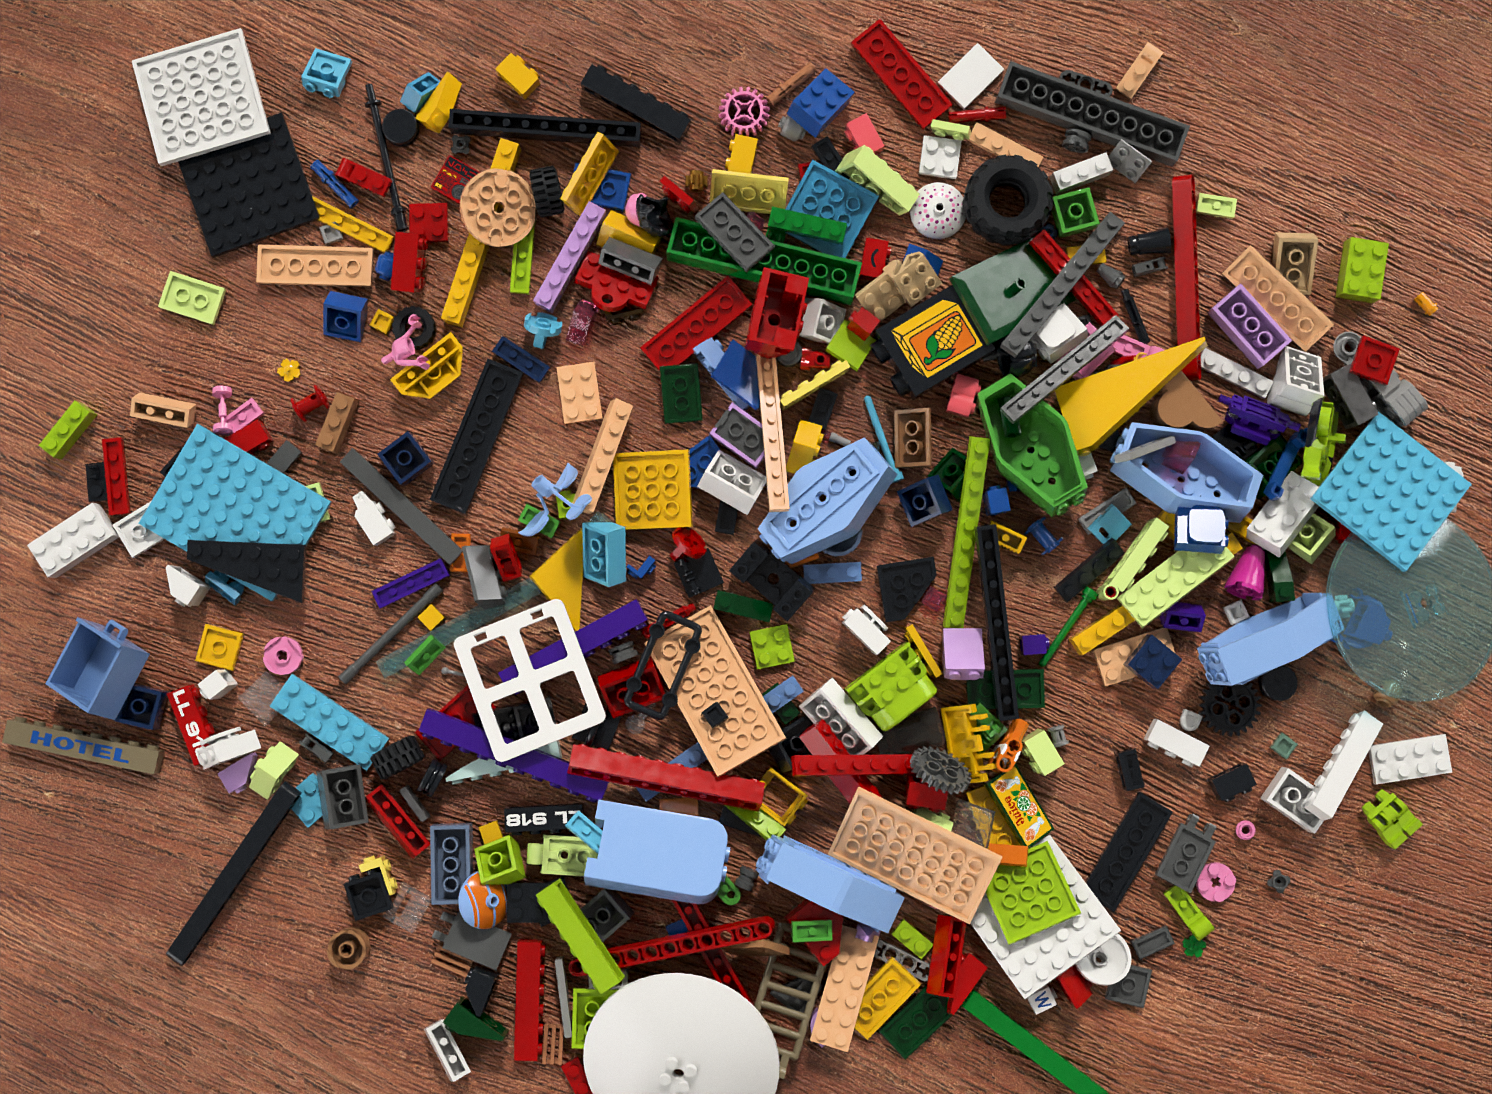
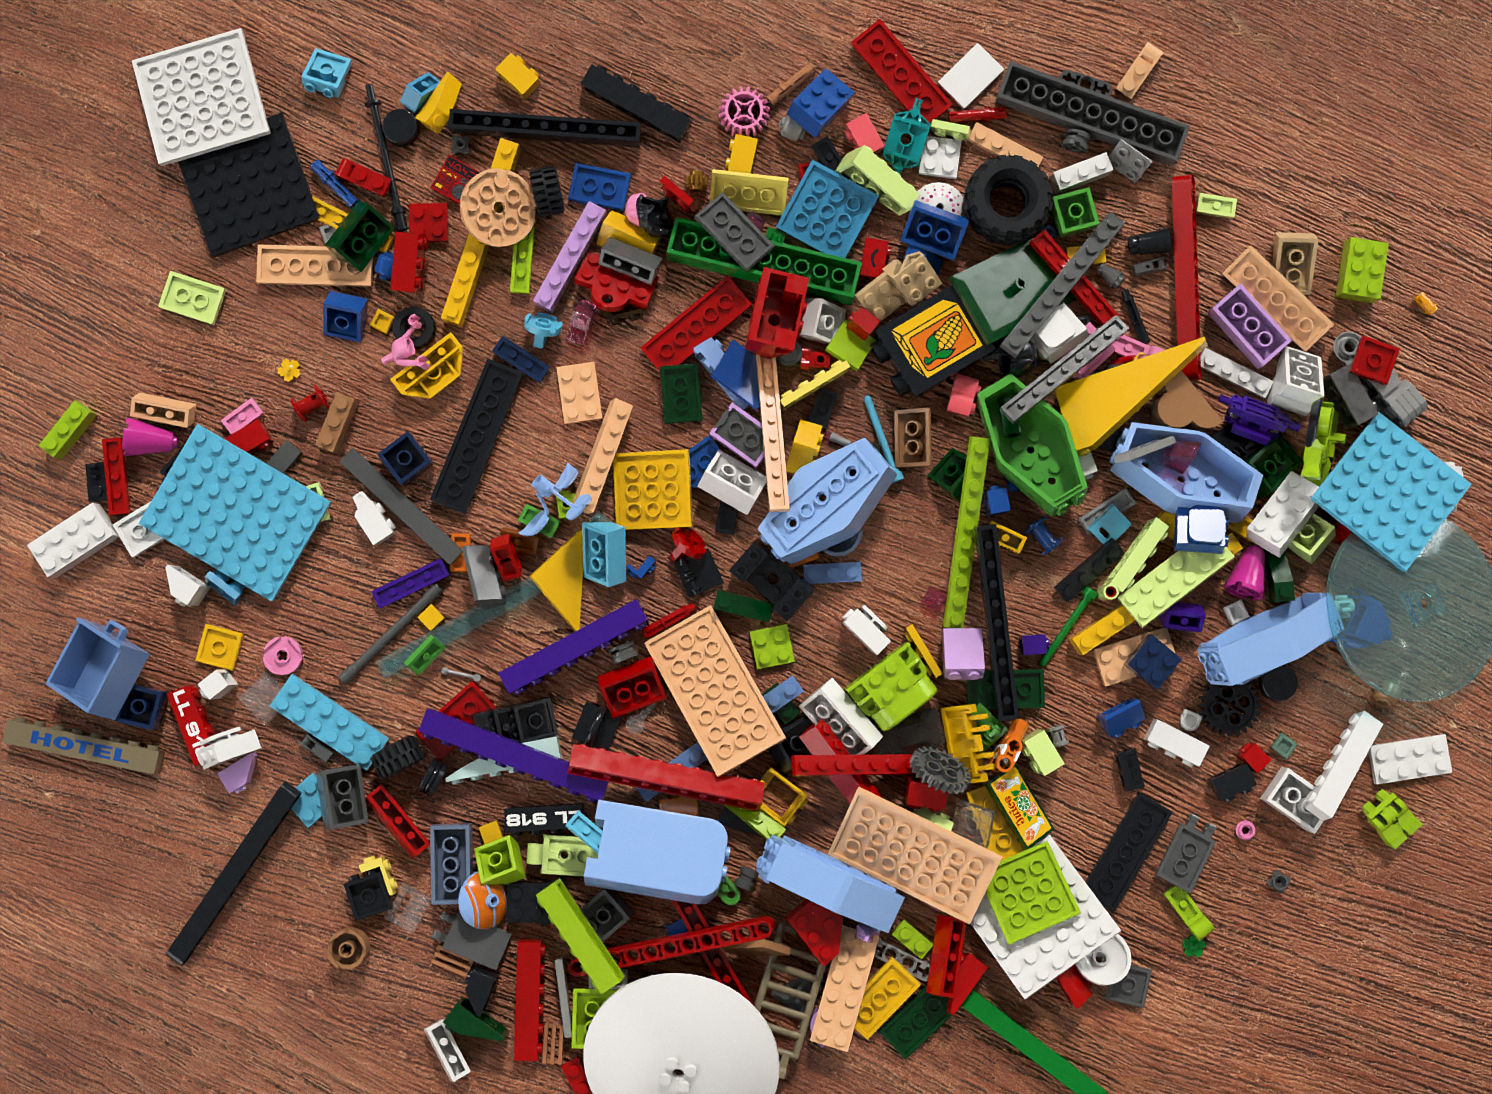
black wing [187,540,306,603] -> none
bright pink wheel [212,386,233,435] -> none
yellowish green brick [249,742,299,800] -> none
flat silver tile [400,785,430,822] -> none
white window [454,599,606,762] -> none
yellow plate [560,132,619,216] -> none
black bar [624,611,702,720] -> none
black tile [701,701,729,729] -> none
green brick [768,206,847,245] -> none
bright green plate [791,919,832,942] -> none
black plate [876,557,937,623] -> none
dark blue brick [897,475,953,527] -> none
orange tile [988,843,1029,867] -> none
white brick [1027,985,1058,1015] -> none
dark grey tile [1130,925,1175,960] -> none
bright pink plate [1196,862,1236,902] -> none
blue piece [1263,428,1308,501] -> none
none -> dark pink cone [122,418,178,456]
none -> dark green slope [324,201,395,272]
none -> teal plate [882,98,931,174]
none -> blue brick [900,200,969,260]
none -> blue slope [1097,698,1145,738]
none -> red brick [1237,742,1272,773]

